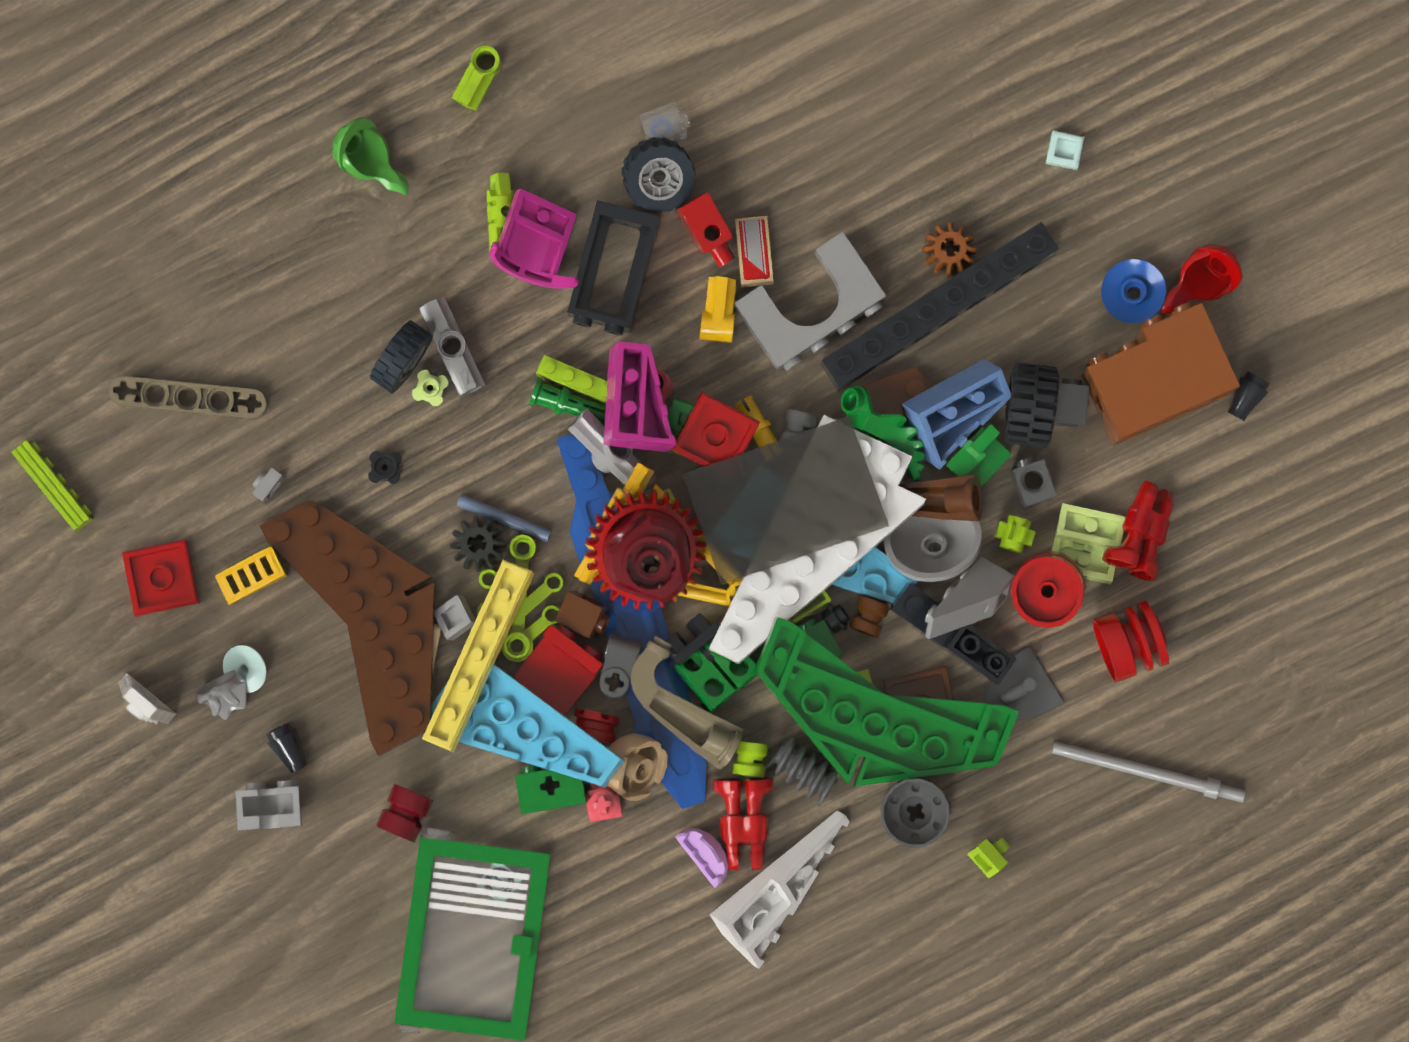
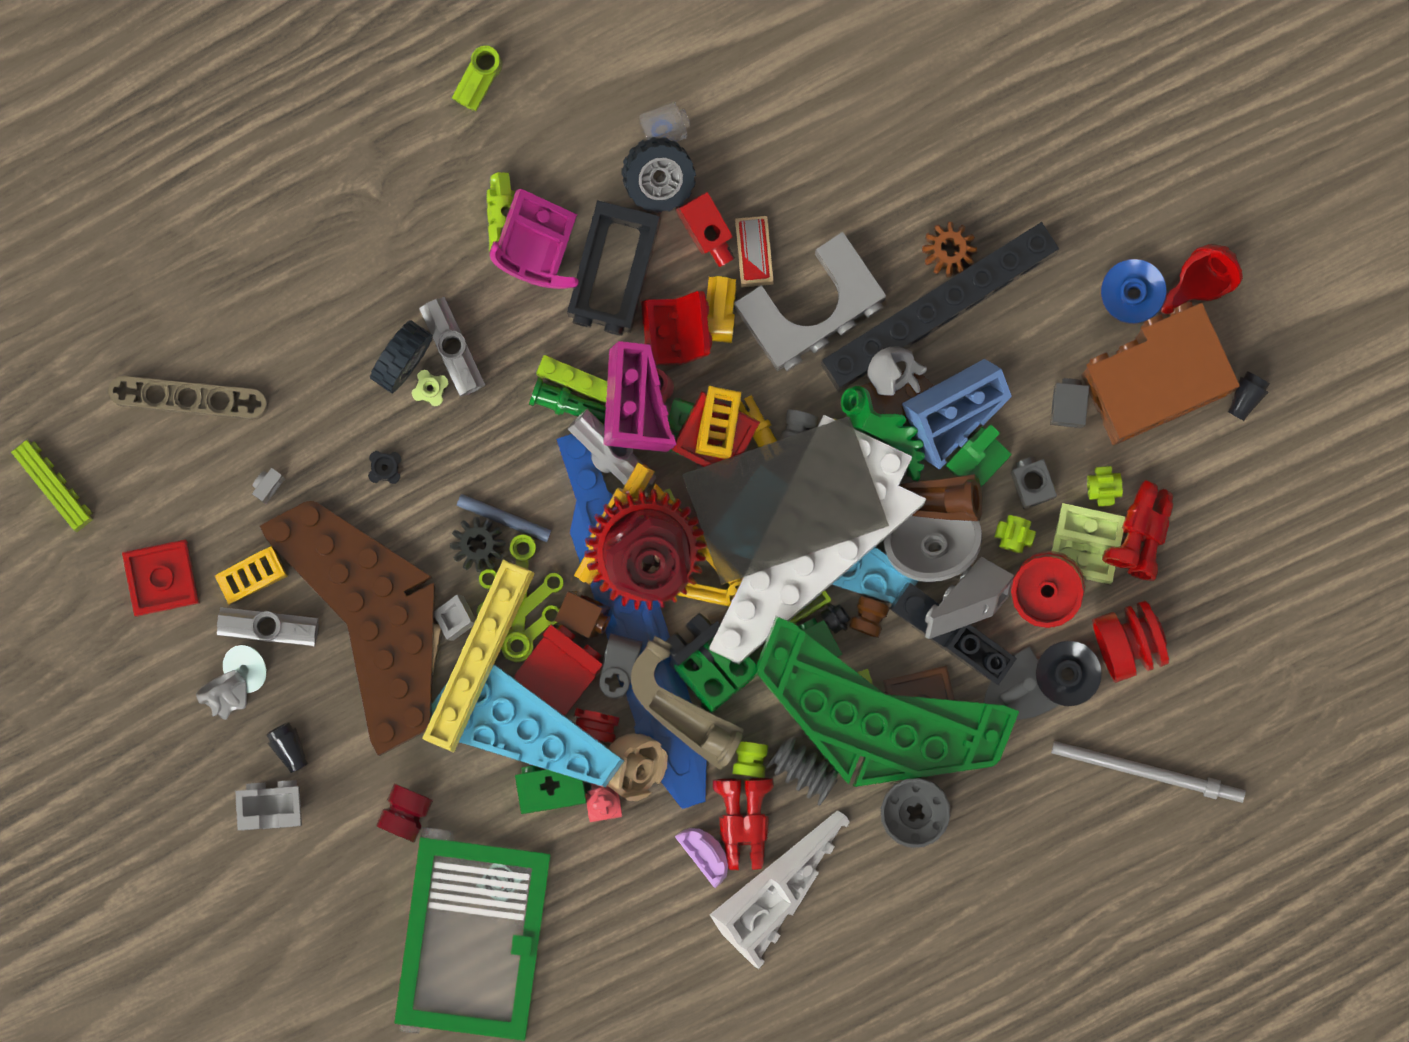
white wing [118,673,176,724] -> none
bright green piece [332,117,409,196] -> none
lime tile [967,837,1011,878] -> none
black tyre [1004,362,1059,448] -> none
light aqua tile [1045,131,1084,170] -> none
none -> light grey piece [217,607,319,647]
none -> red bracket [641,291,712,366]
none -> yellow slope [695,386,742,459]
none -> light grey piece [868,346,927,395]
none -> black dish [1036,641,1102,706]
none -> lime gear [1087,466,1123,506]

